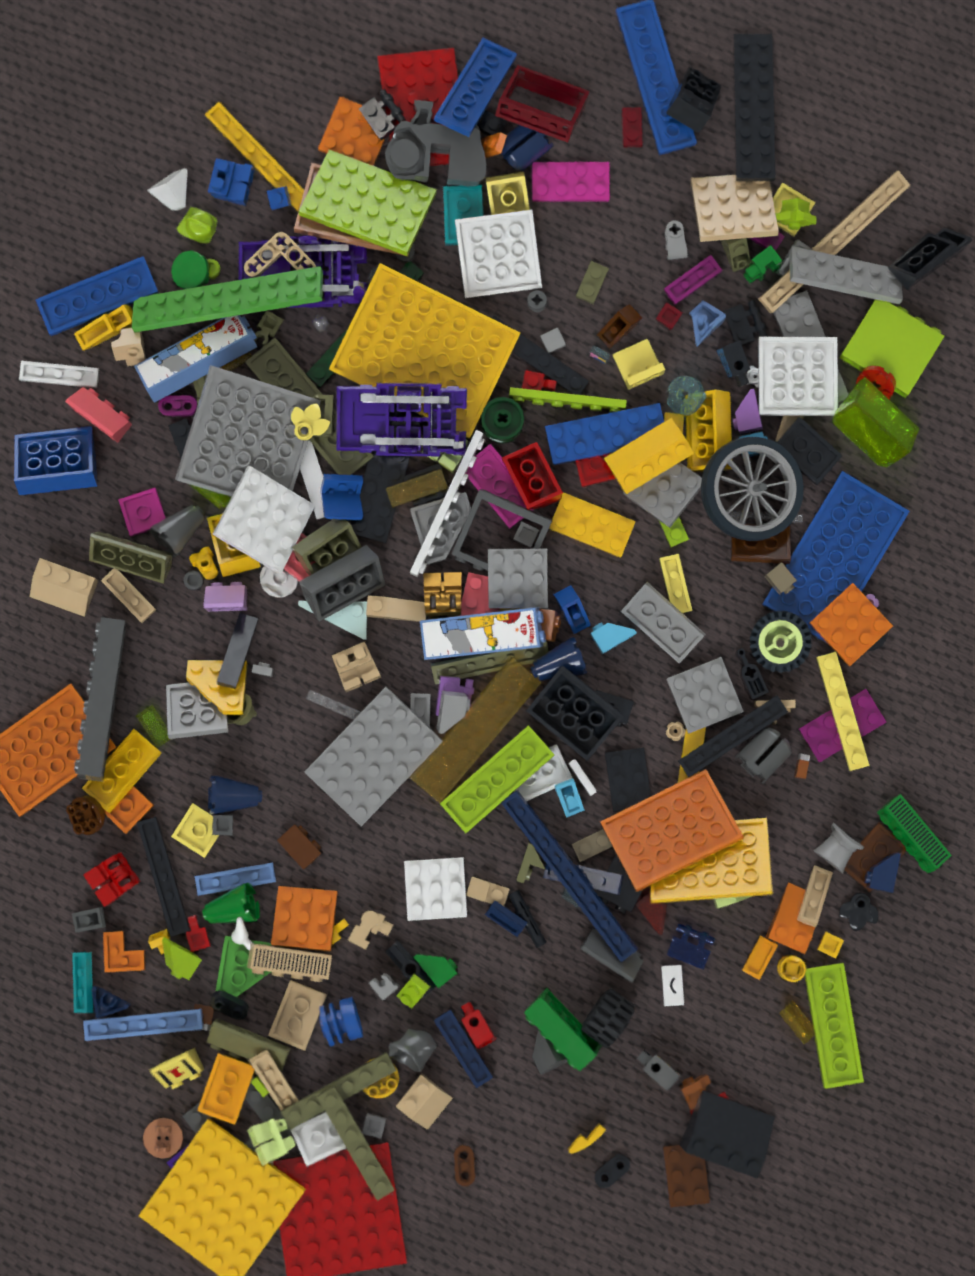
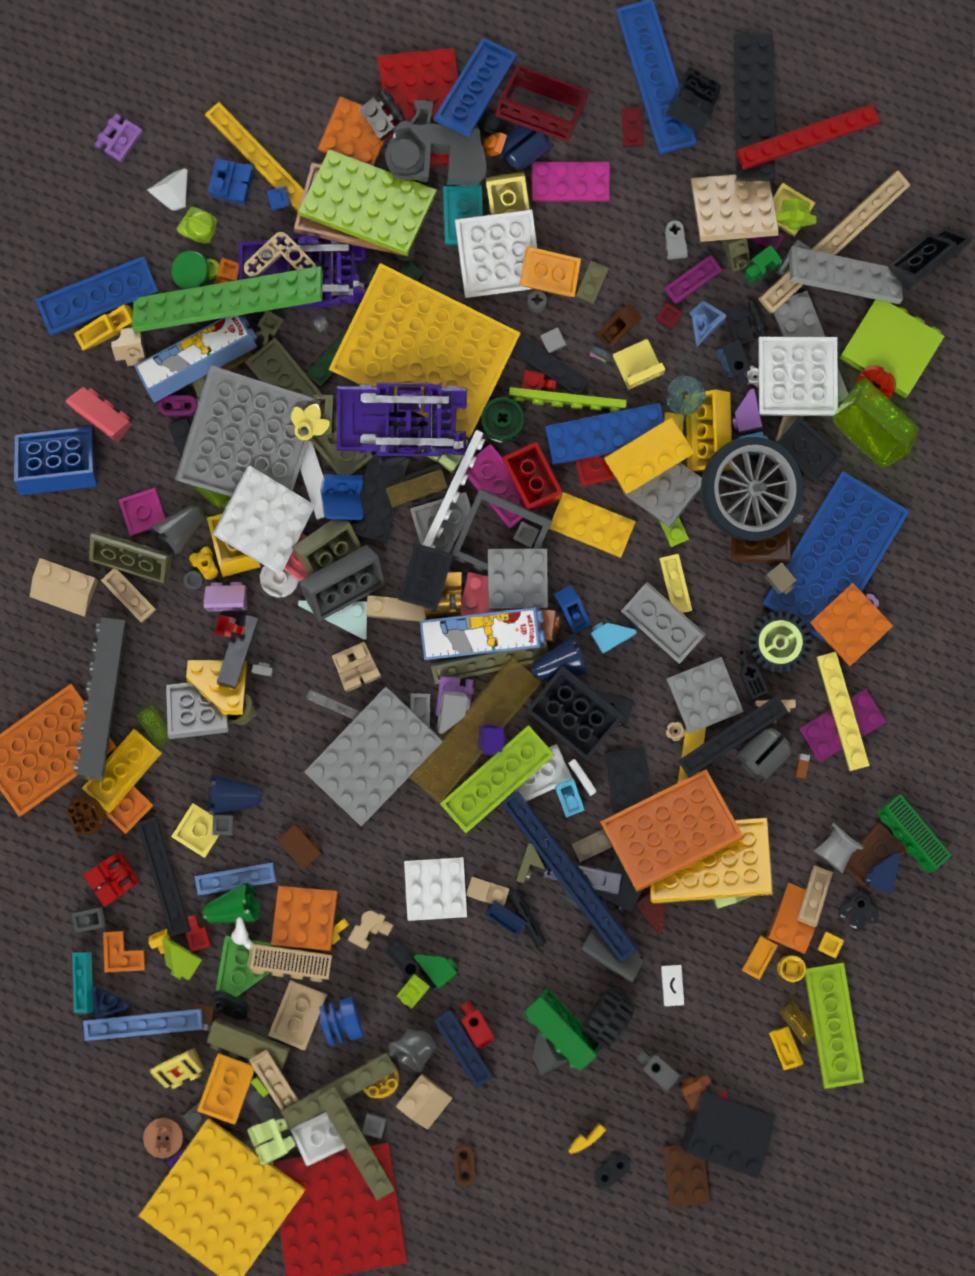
white tile [19,361,99,388] -> none
light grey hinge [369,973,400,1000] -> none
clear blue plate [666,923,715,970] -> none
none -> medium lavender plate [94,113,143,163]
none -> orange bracket [214,258,239,284]
none -> red plate [214,615,245,638]
none -> black plate [398,543,453,611]
none -> dark purple brick [478,725,506,755]
none -> light orange plate [519,247,581,297]
none -> red plate [736,104,880,170]
none -> yellow plate [769,1026,803,1070]

